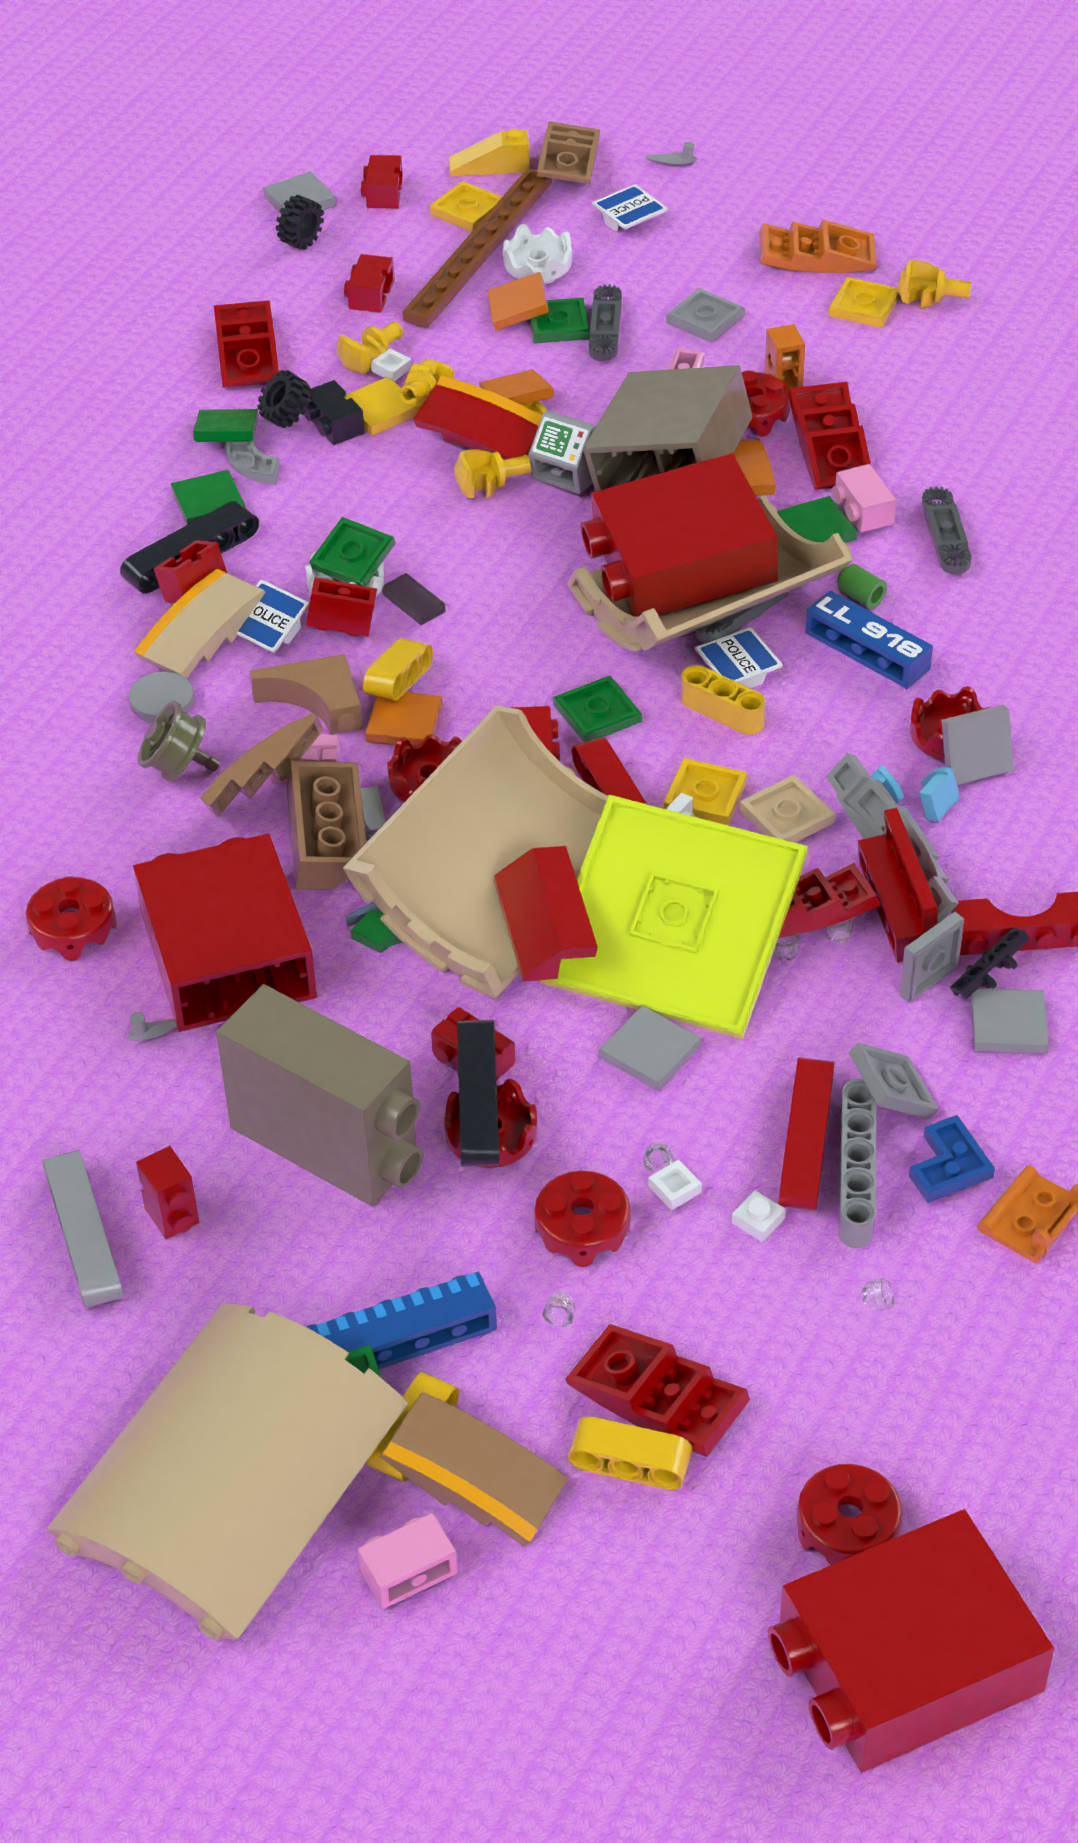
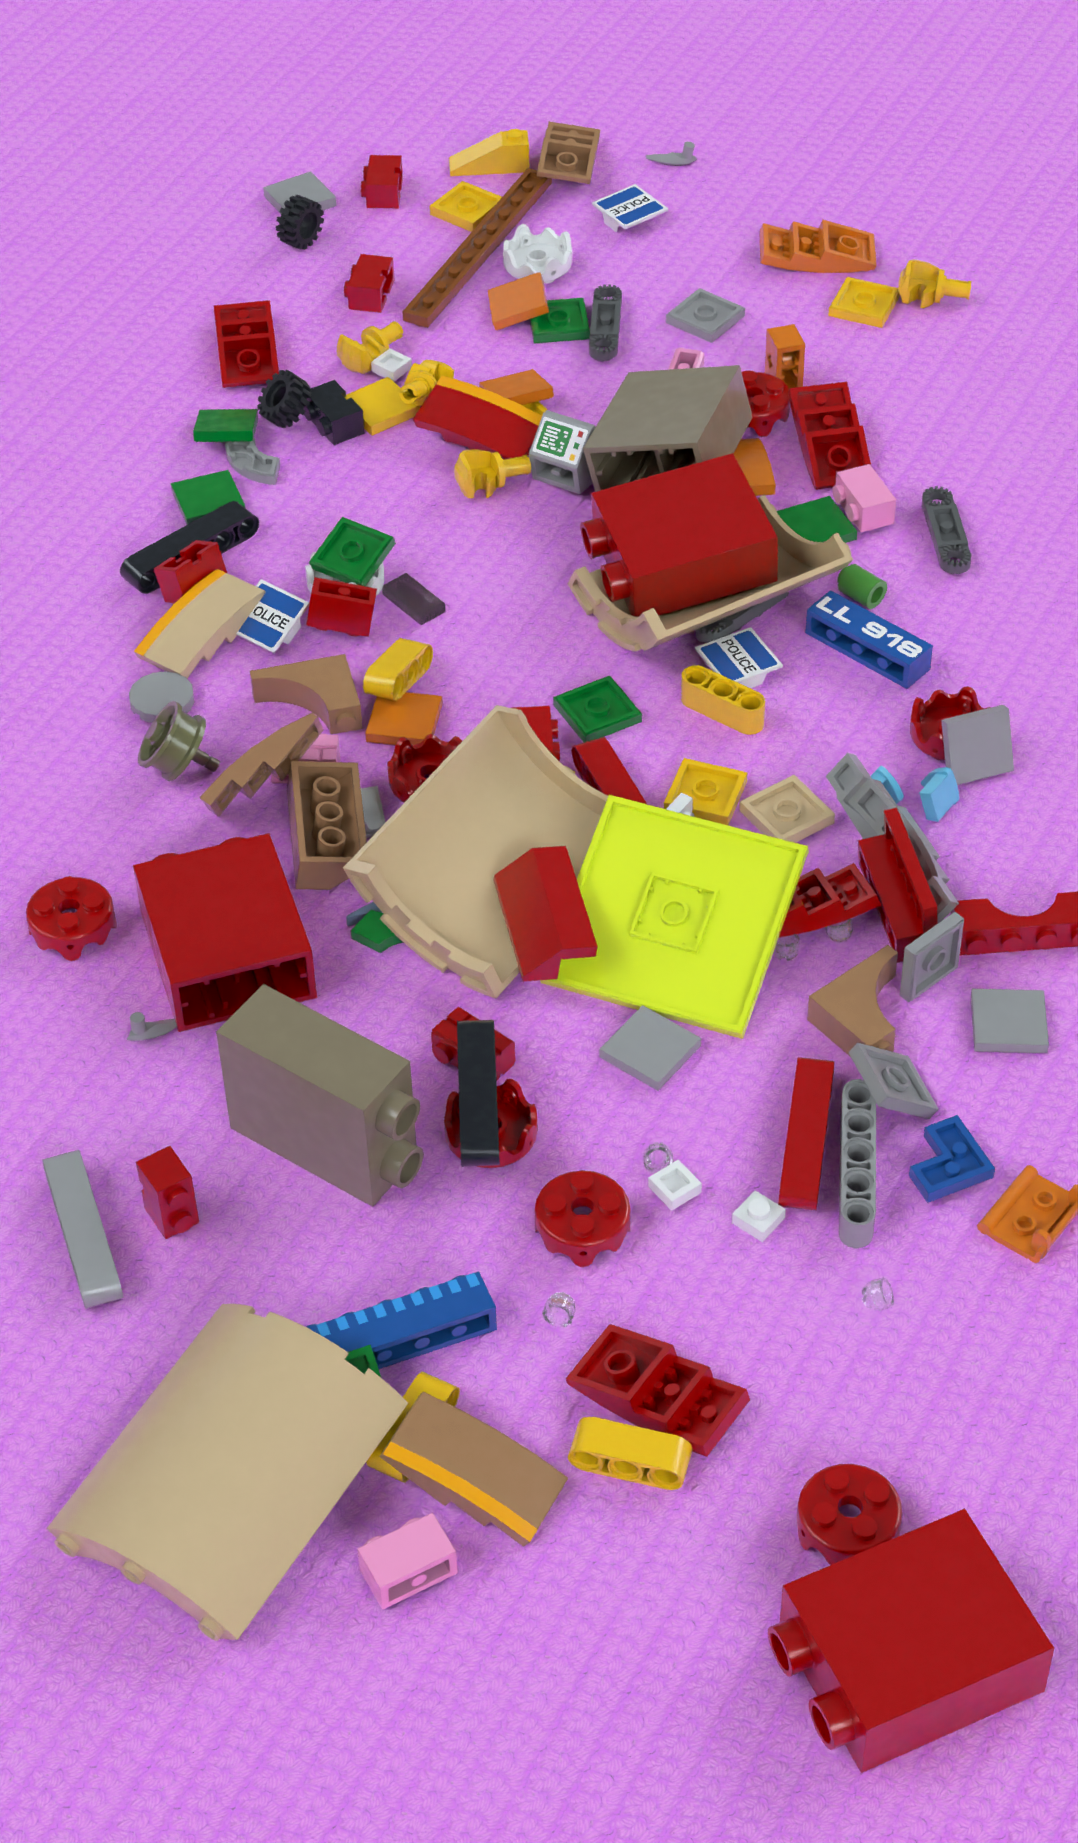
black piece [950,927,1030,999] -> none
none -> medium nougat arch [807,945,898,1057]

